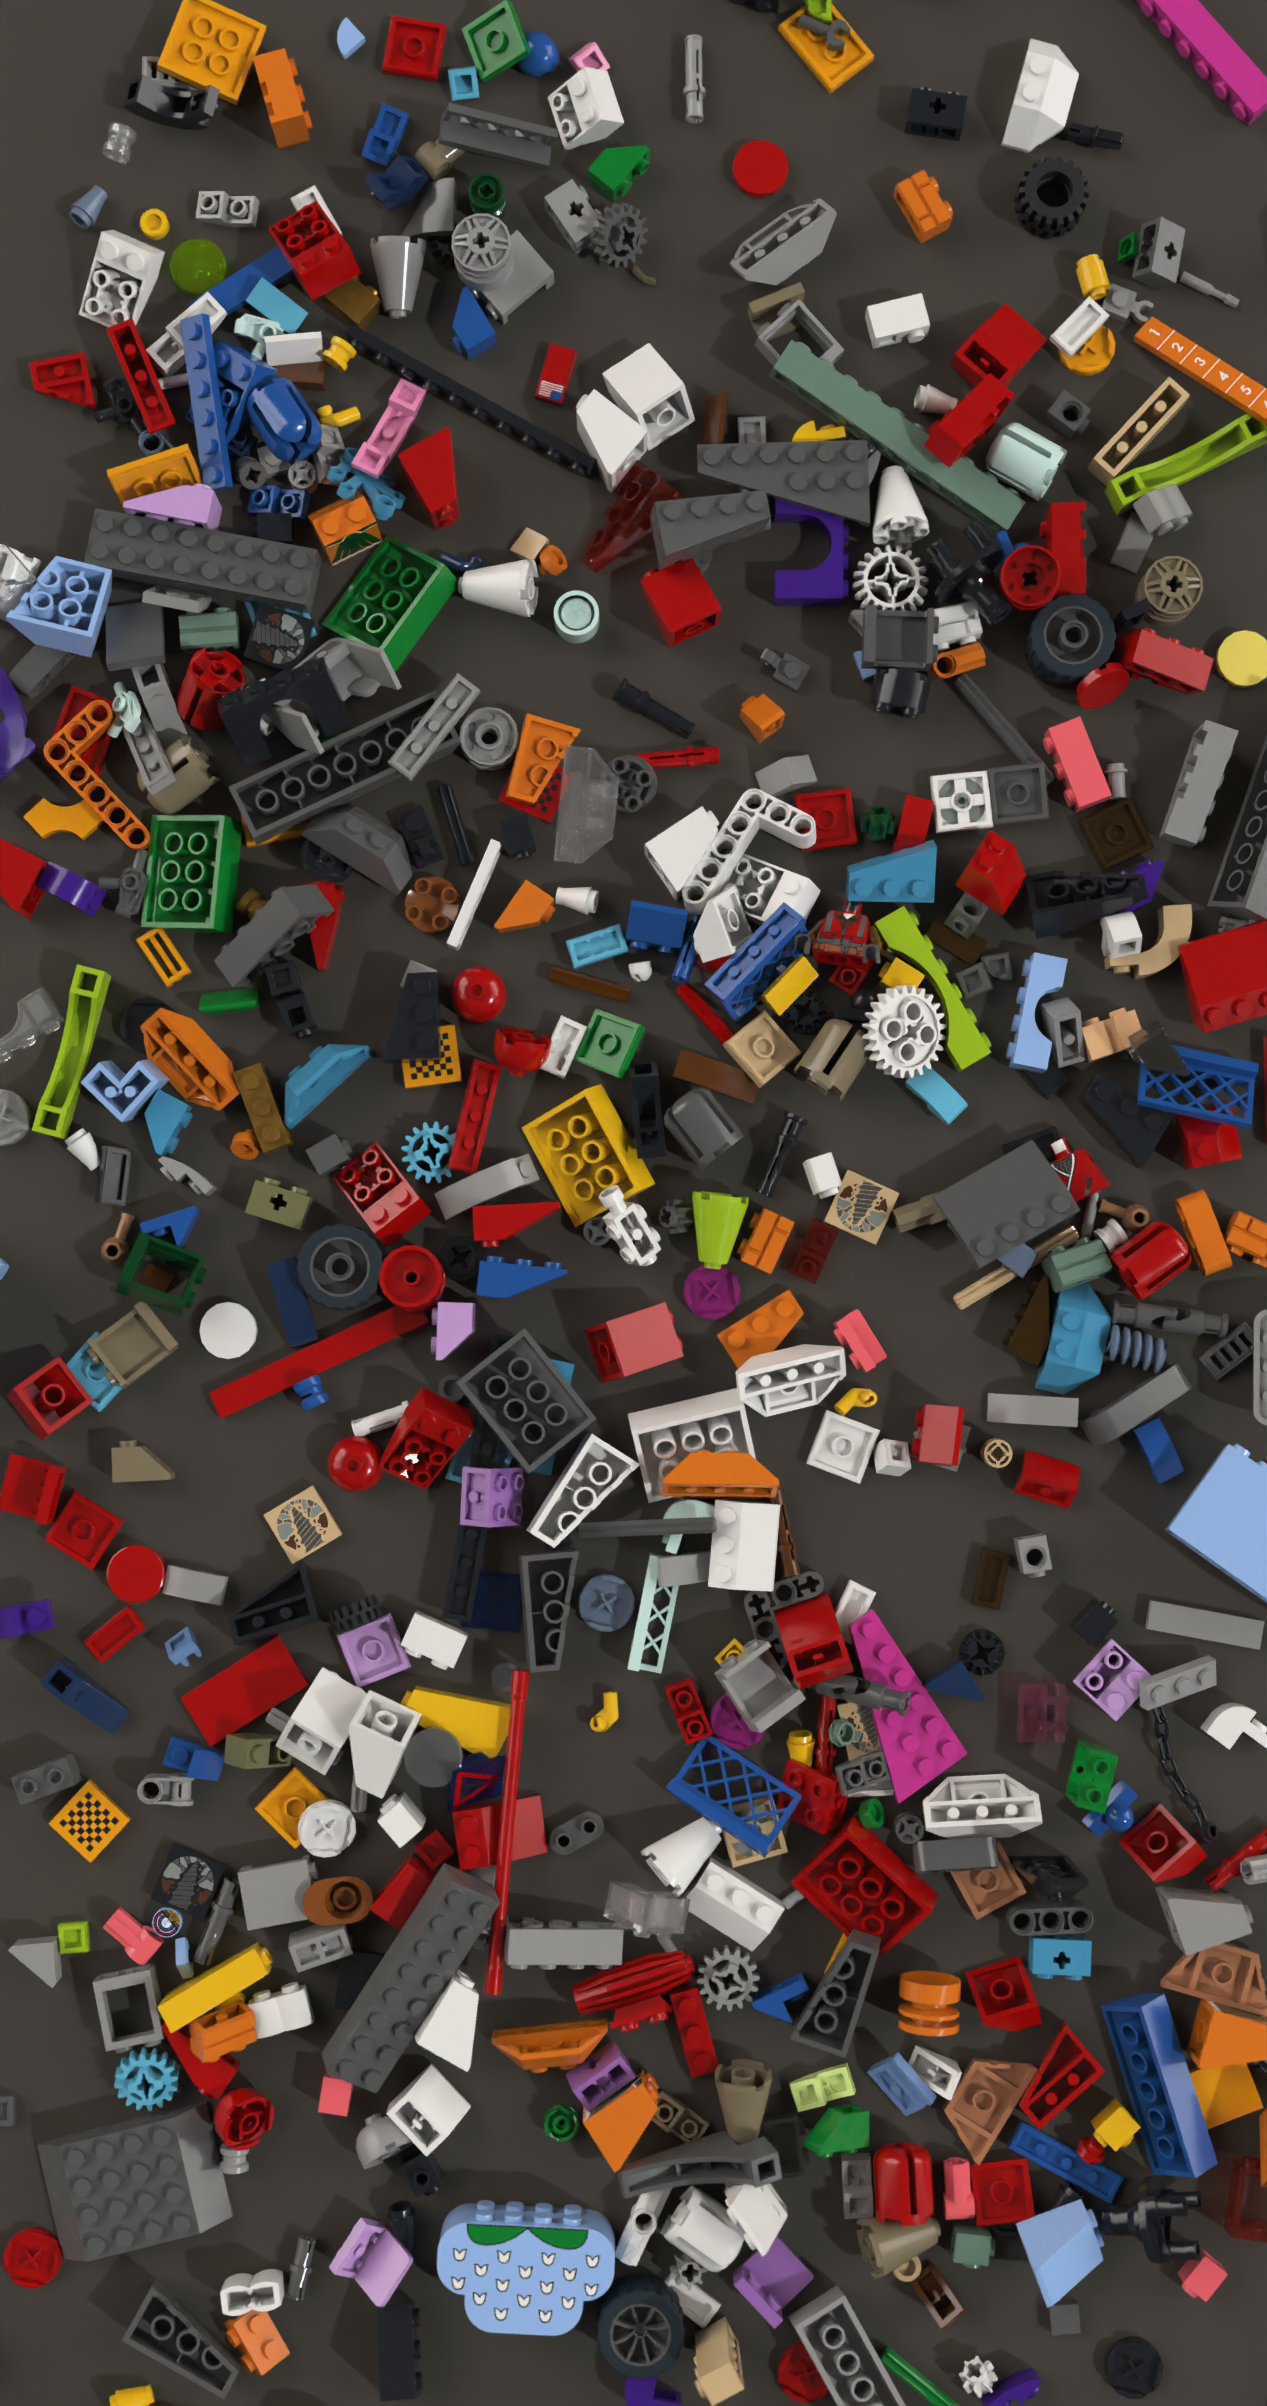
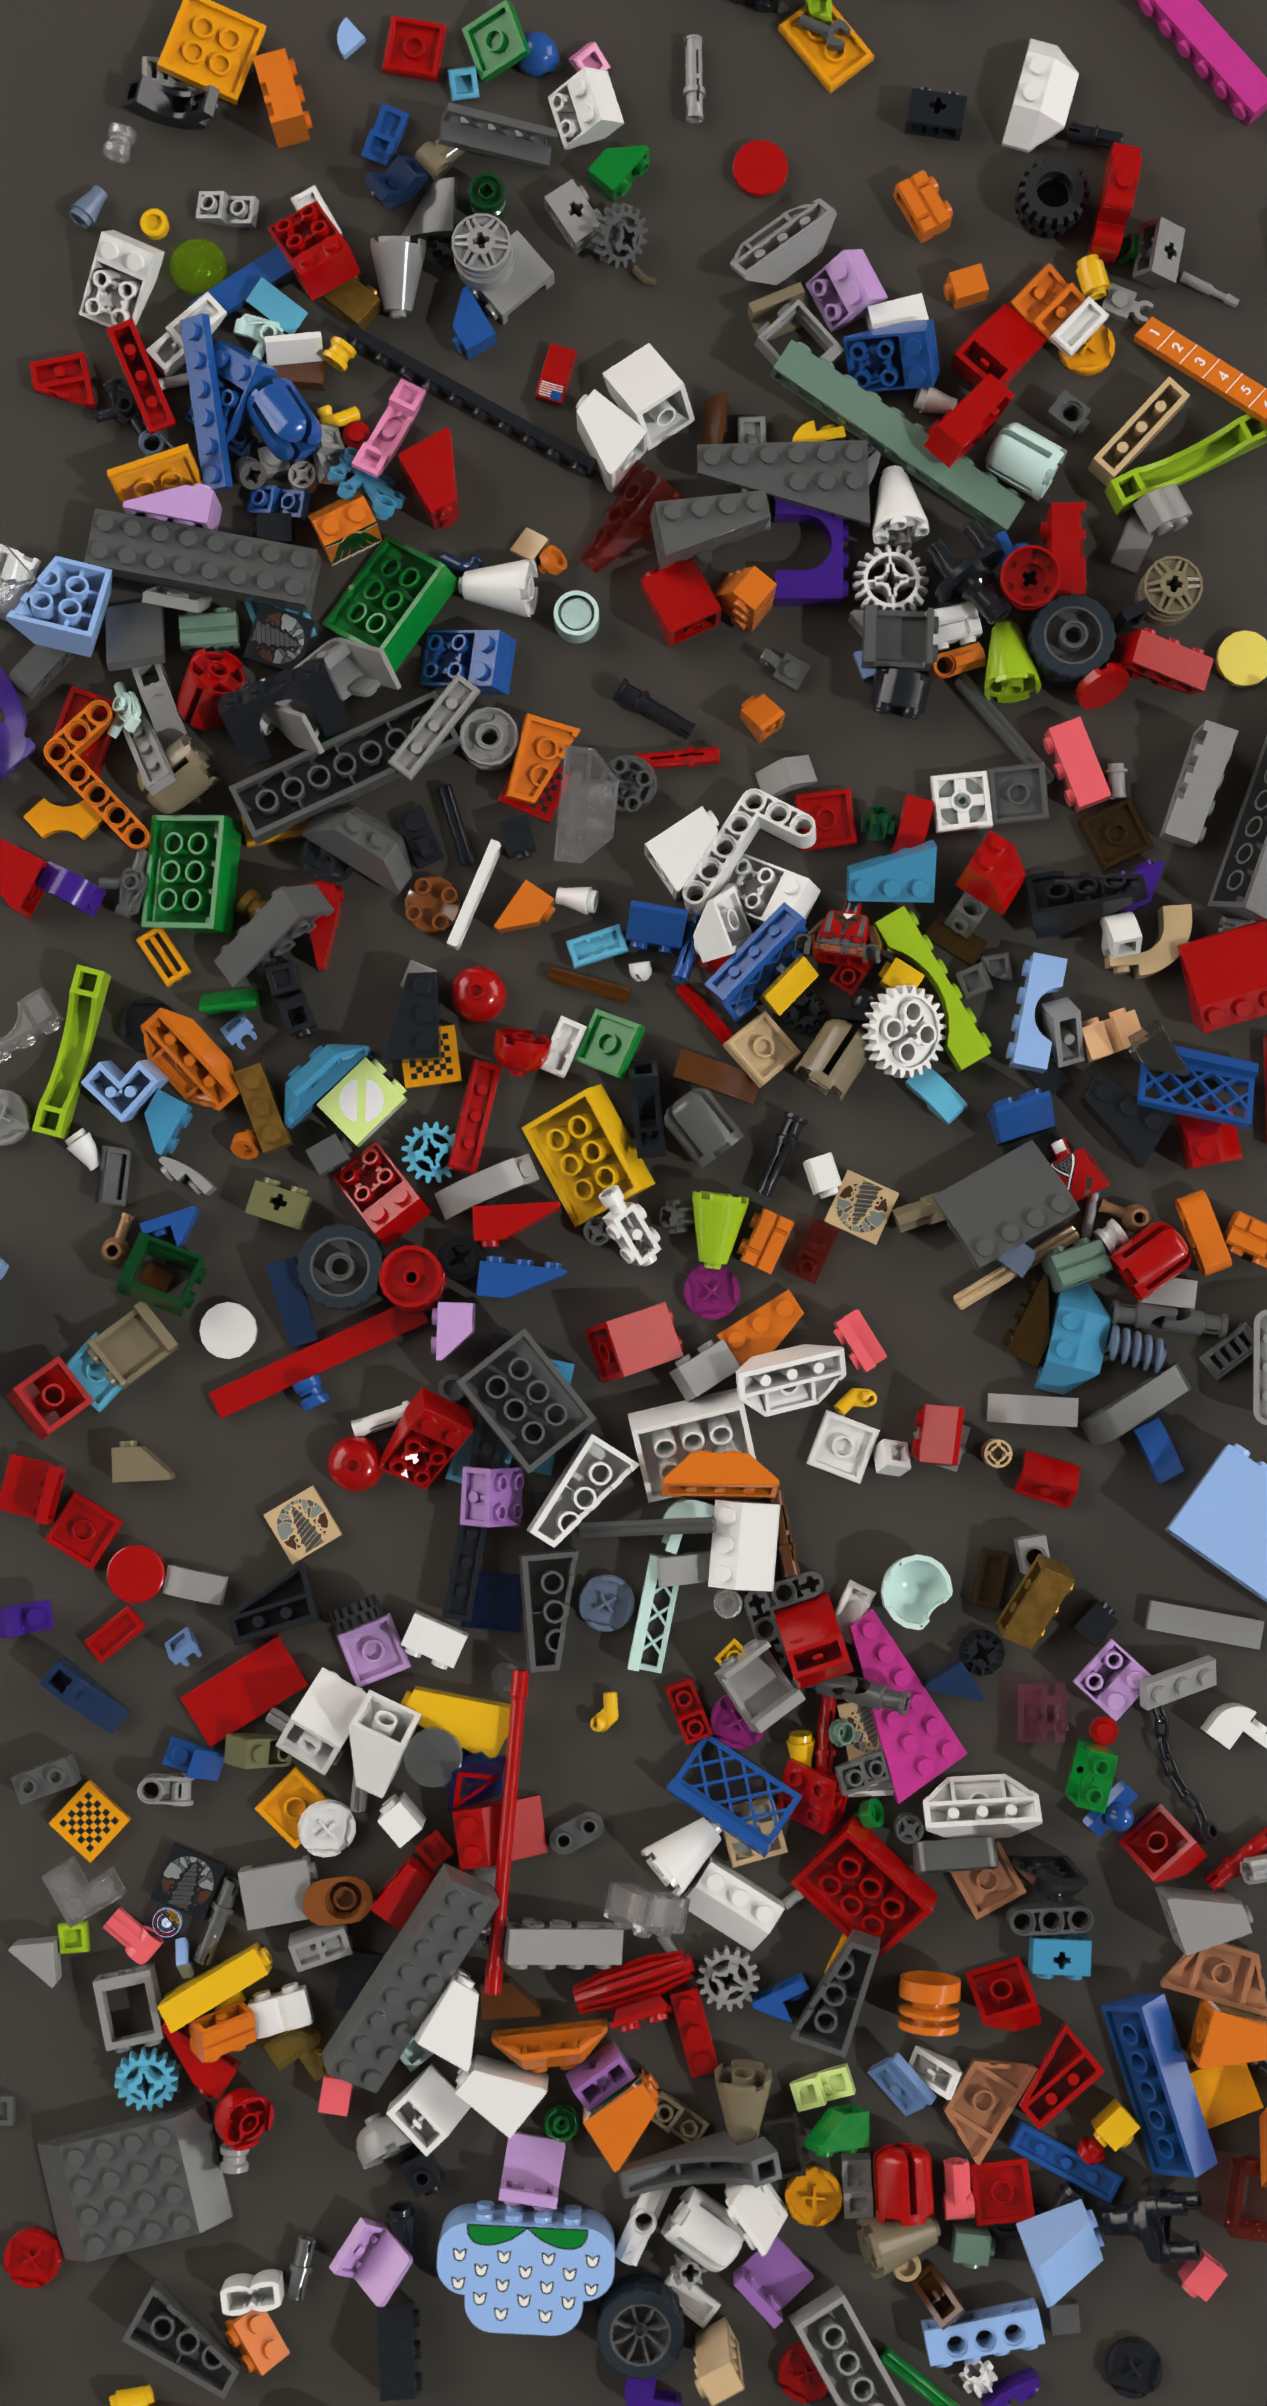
none -> clear brick [41,1856,127,1928]
none -> medium blue tile [220,1011,257,1050]
none -> clear yellow brick [264,2025,327,2082]
none -> yellowish green brick [316,1057,407,1147]
none -> red plate [342,421,371,450]
none -> light aqua tile [400,2036,434,2072]
none -> blue slope [420,630,517,695]
none -> white slope [455,2054,549,2138]
none -> reddish brown slope [480,1973,541,2020]
none -> lavender bracket [498,2132,566,2211]
none -> light grey brick [669,1339,740,1402]
none -> orange wedge [713,566,777,633]
none -> clear wheel [713,1588,742,1619]
none -> light orange tile [785,2165,843,2227]
none -> lavender slope [805,249,888,332]
none -> blue slope [843,319,941,392]
none -> light aqua cylinder [881,1554,953,1630]
none -> light blue brick [920,2298,1045,2368]
none -> orange brick [943,263,990,310]
none -> lime cone [984,620,1041,703]
none -> blue slope [987,1088,1055,1145]
none -> pearl gold brick [996,1554,1075,1650]
none -> orange slope [1008,263,1086,344]
none -> red brick [1087,142,1143,266]
none -> red plate [1089,1716,1119,1746]
none -> light grey slope [1137,1278,1198,1309]

